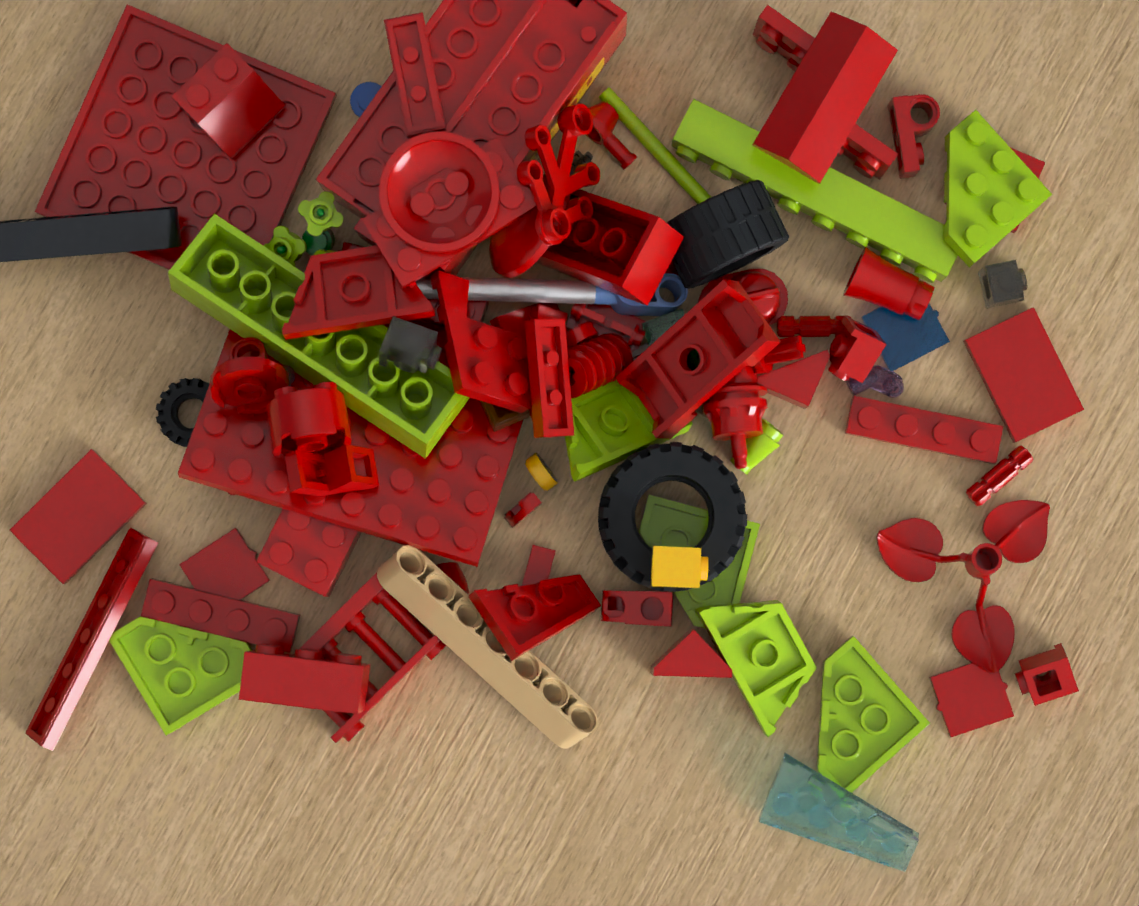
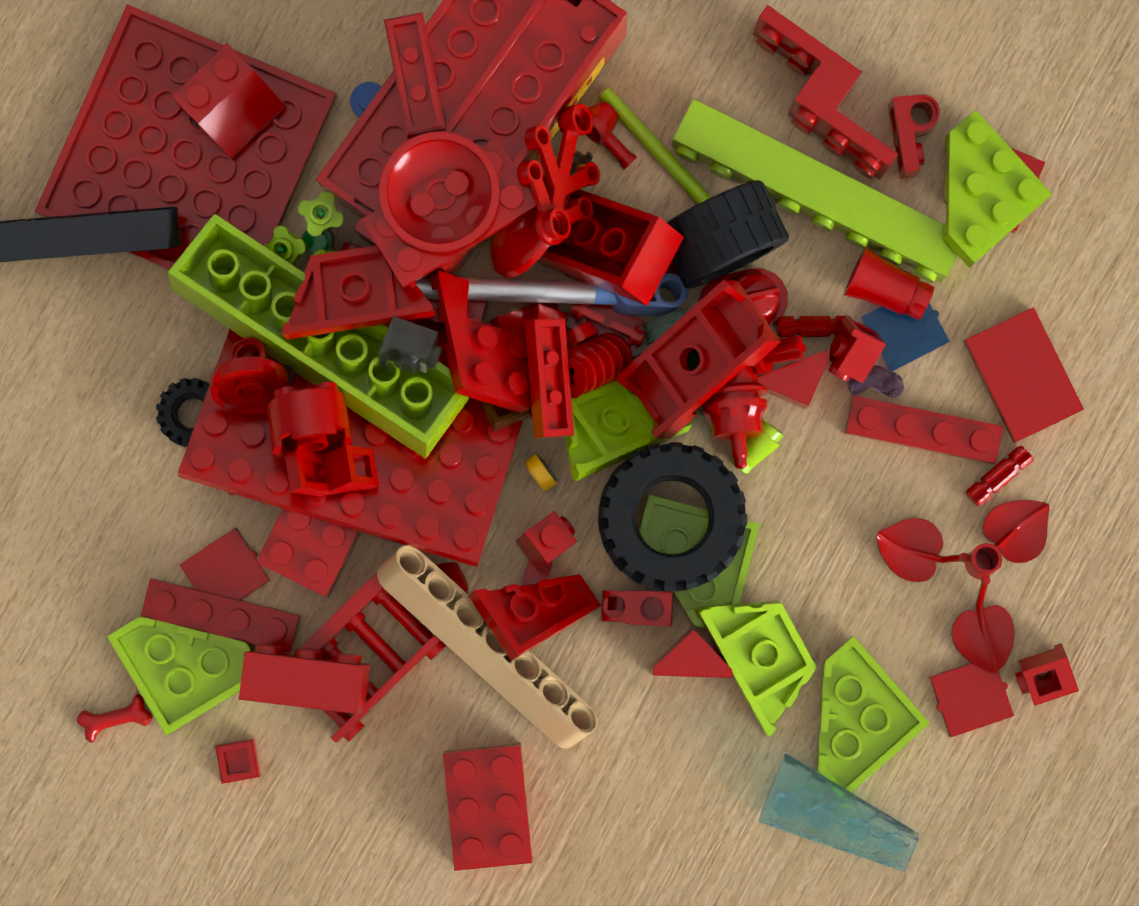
red tile [10,449,147,584] -> none
red tile [25,527,158,751] -> none
red tile [504,492,542,528] -> none
yellow brick [651,546,708,588] -> none
red slope [752,11,898,184] -> none
clear smoke brick [978,260,1027,309] -> none
none -> red piece [77,694,153,743]
none -> red tile [215,738,261,784]
none -> red brick [443,743,533,871]
none -> red brick [516,511,578,571]

